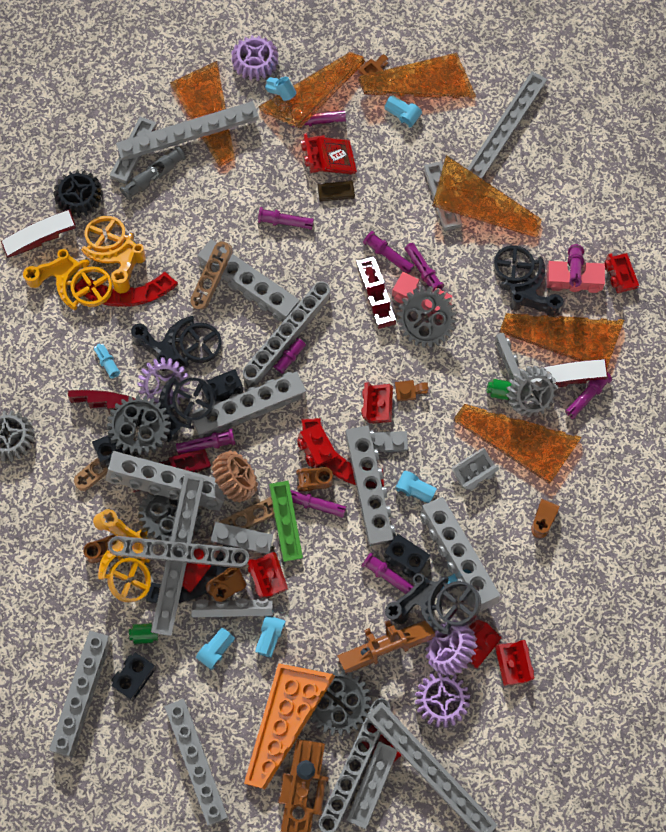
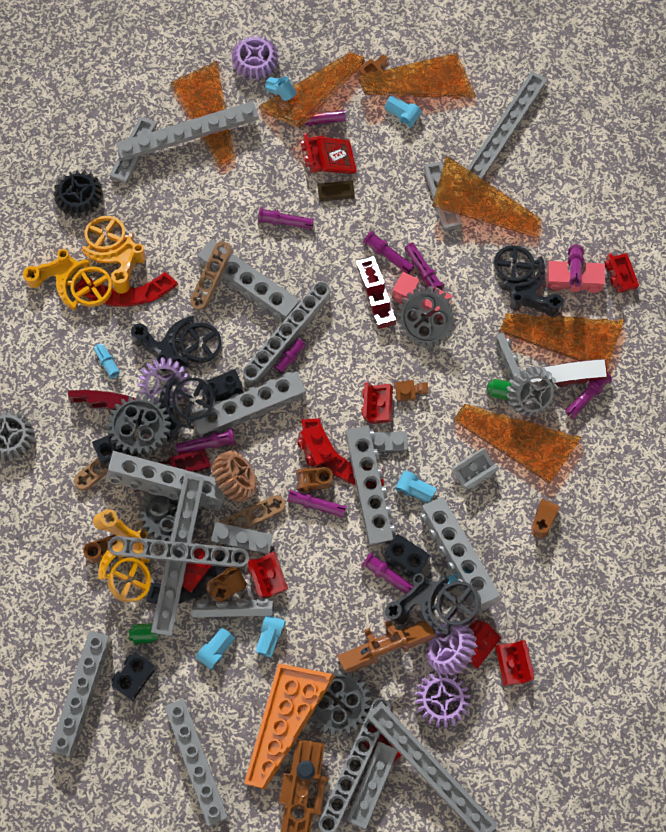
white slope [1,210,76,258] -> none
dark grey piece [120,146,186,201] -> none
bright green plate [269,480,303,562] -> none

